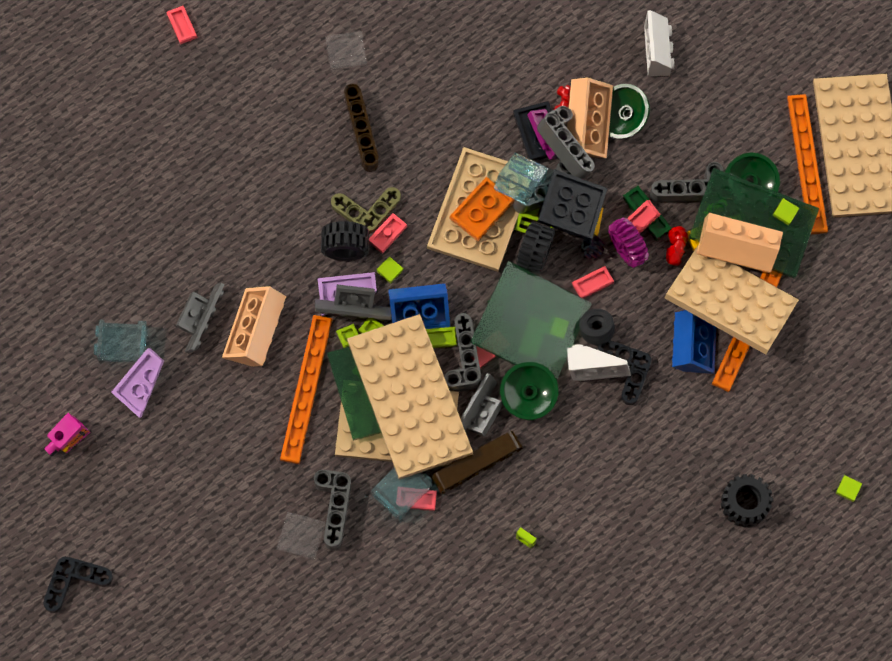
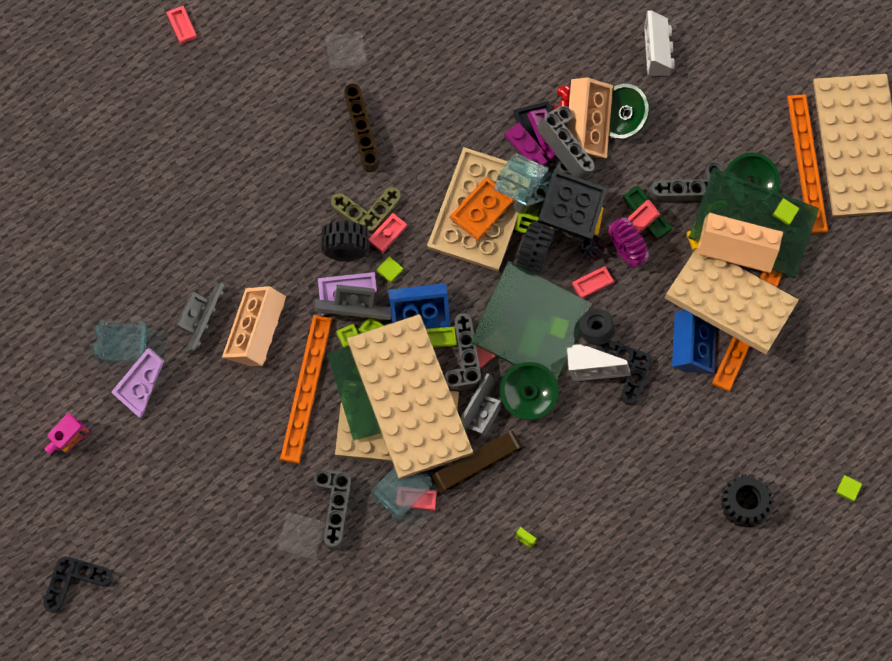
red arm [666,226,688,266] -> none
none -> magenta hinge [504,123,548,170]

